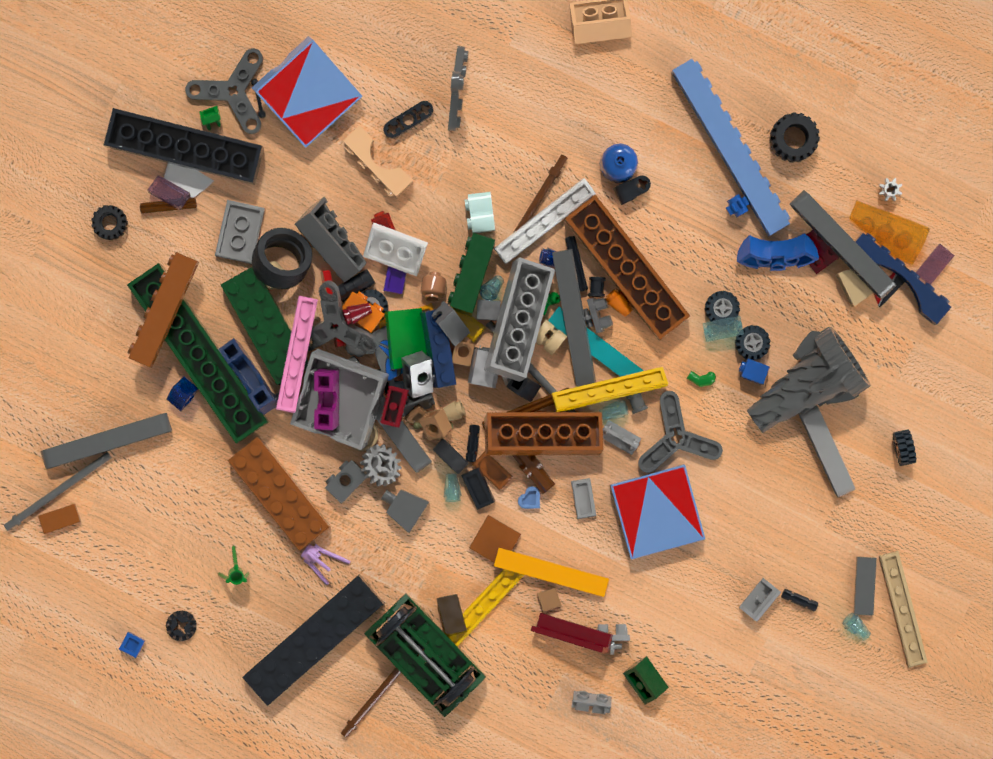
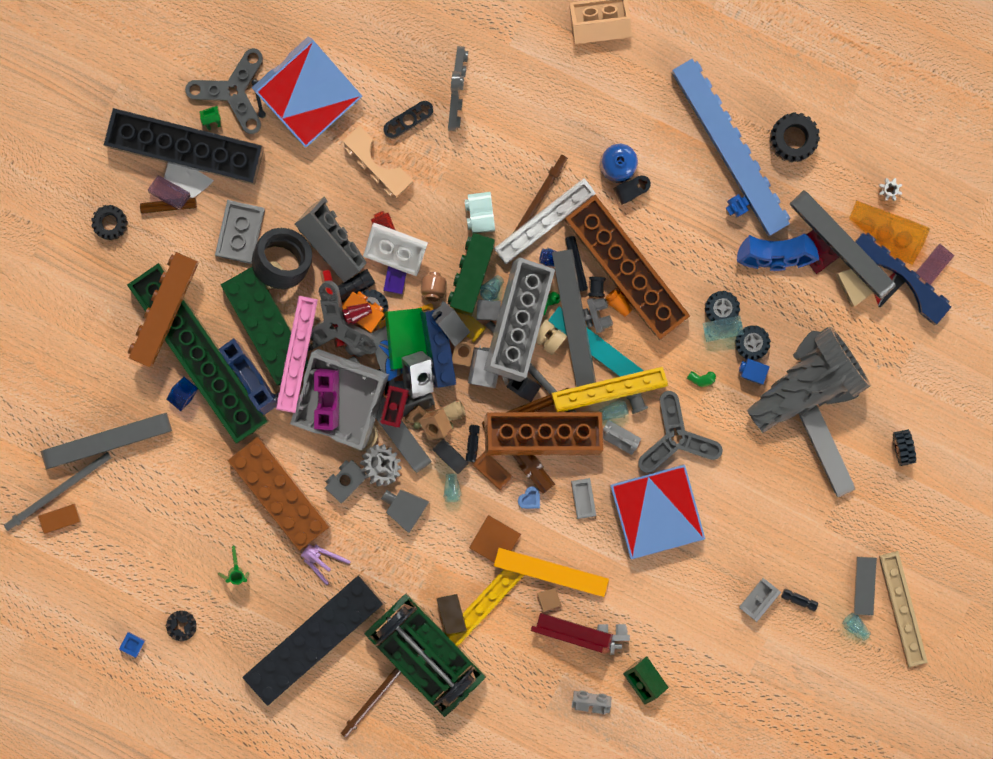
black tile [461,467,495,510] -> none

